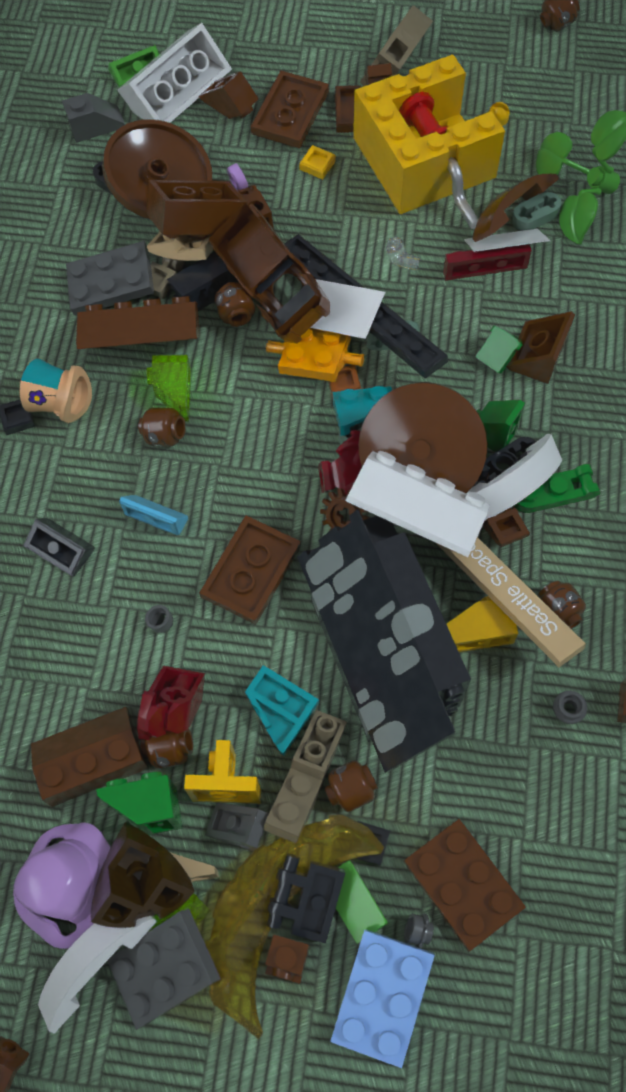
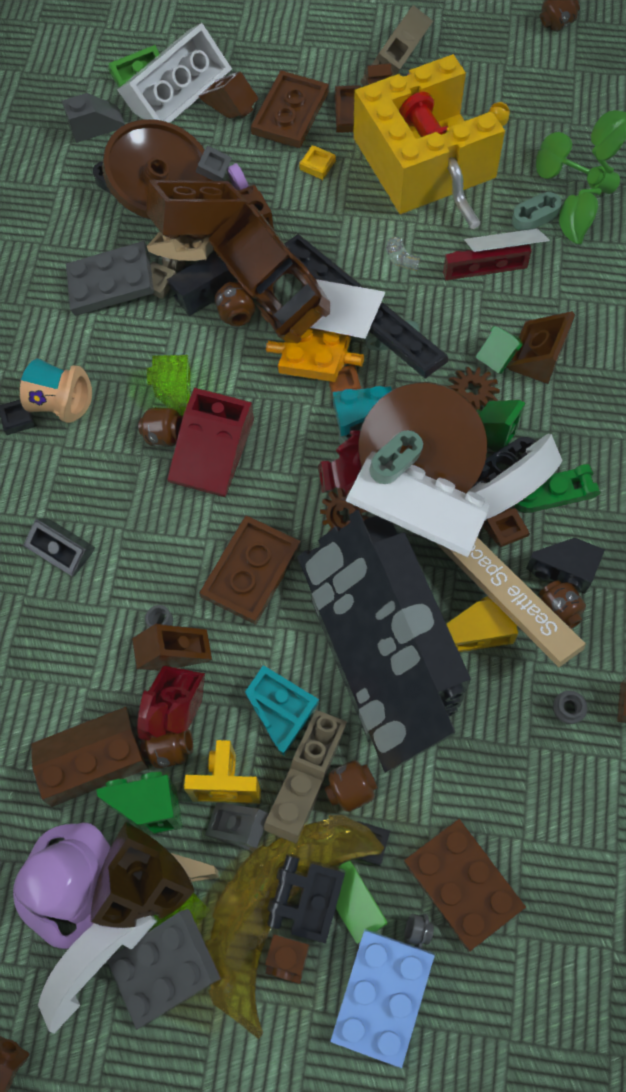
reddish brown slope [76,296,200,349] -> none
medium azure slope [119,495,188,535] -> none
reddish brown slope [472,173,559,243] -> none
none -> reddish brown slope [132,624,212,671]
none -> dark red slope [167,388,254,498]
none -> dark grey plate [196,145,232,181]
none -> sand green beam [369,430,423,484]
none -> reddish brown gear [447,367,500,410]
none -> black slope [526,537,605,594]

